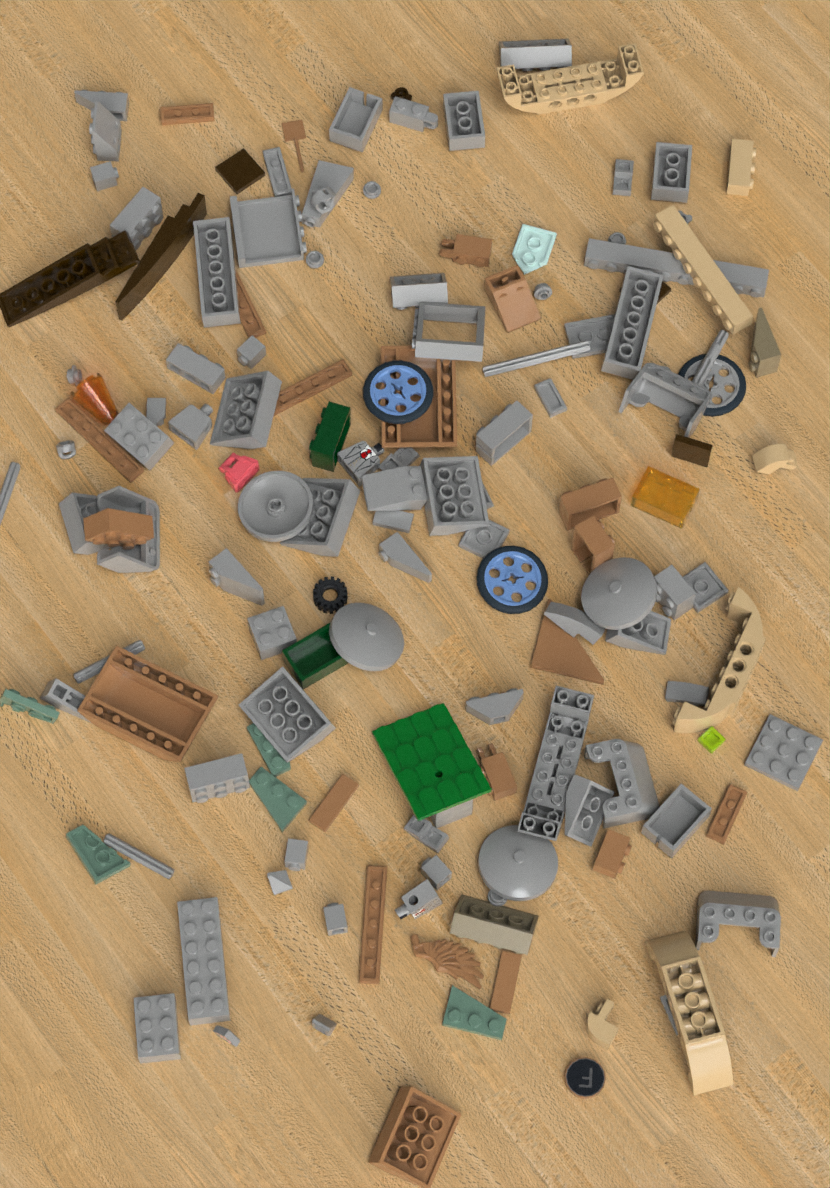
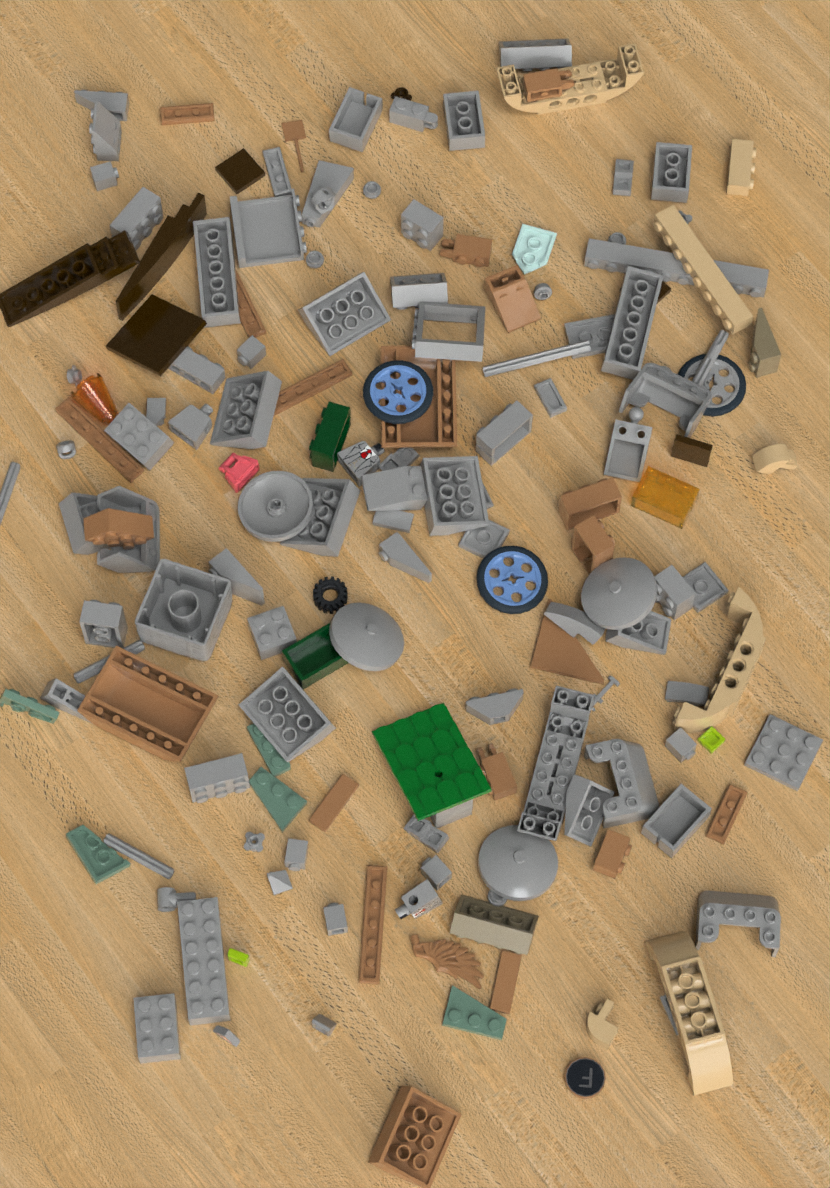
none -> light grey brick [79,600,128,648]
none -> dark brown tile [106,294,207,377]
none -> light grey brick [135,559,233,661]
none -> light grey axle [157,887,196,912]
none -> lime tile [227,948,250,967]
none -> light grey plate [244,832,265,852]
none -> light grey slope [298,272,391,356]
none -> light grey brick [401,199,444,251]
none -> medium nougat hinge [522,68,575,102]
none -> light grey piece [591,676,620,711]
none -> light grey slope [604,407,653,482]
none -> light grey brick [665,727,697,763]

